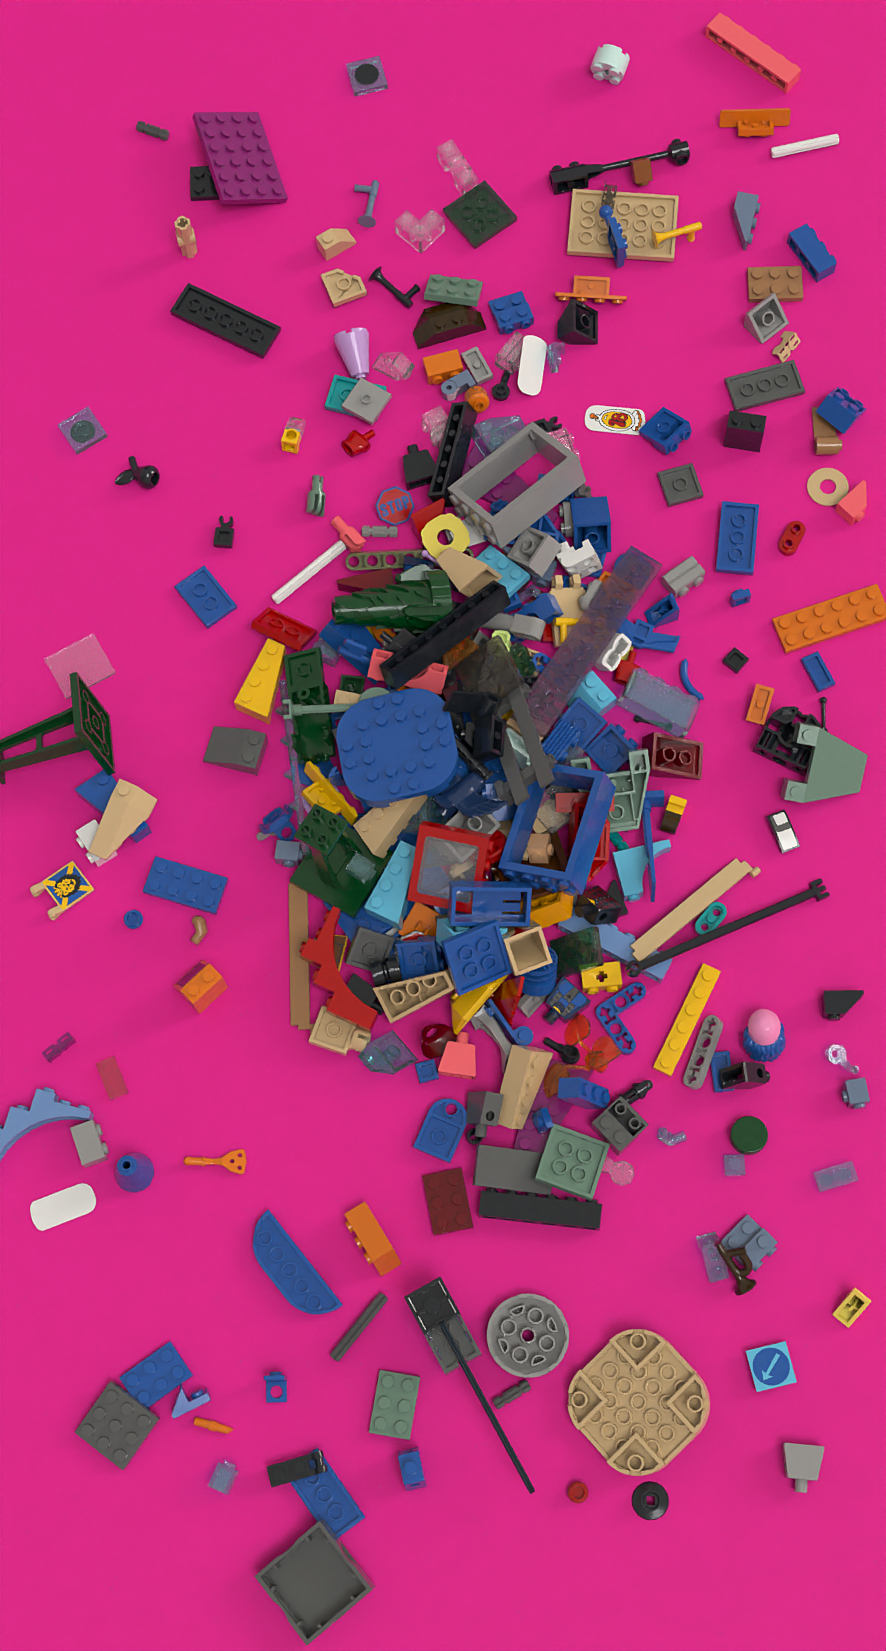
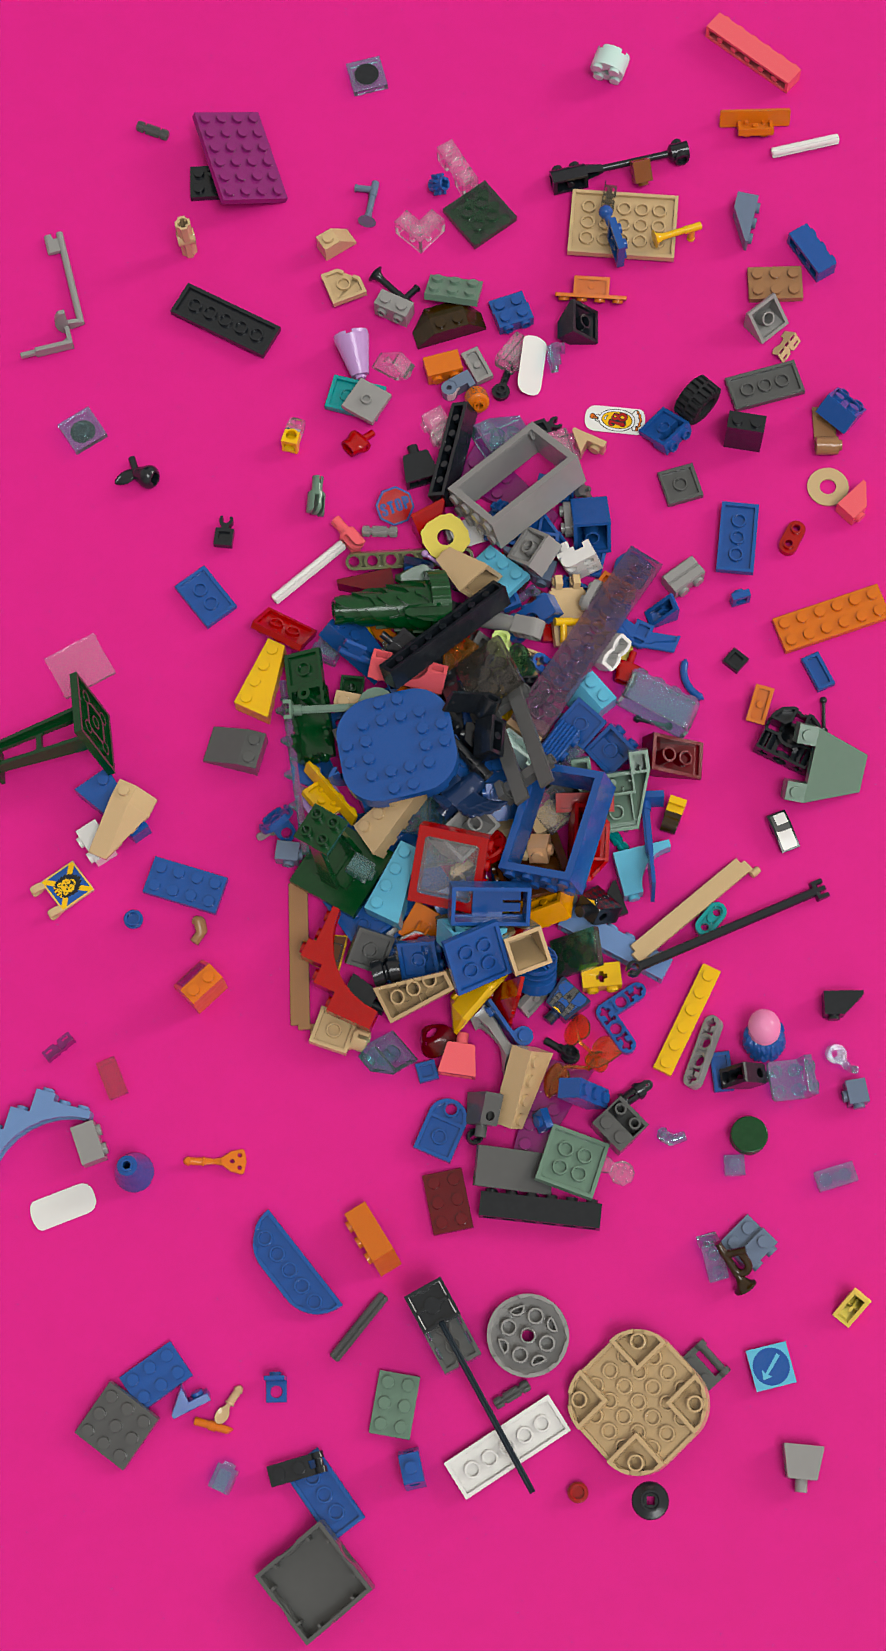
none -> light grey piece [20,231,85,359]
none -> tan piece [214,1385,243,1424]
none -> light grey brick [374,289,415,328]
none -> blue gear [428,173,450,196]
none -> white plate [444,1395,571,1500]
none -> tan slope [572,427,607,460]
none -> black tyre [674,375,721,425]
none -> dark grey plate [683,1339,731,1391]
none -> clear light blue bracket [766,1054,819,1102]

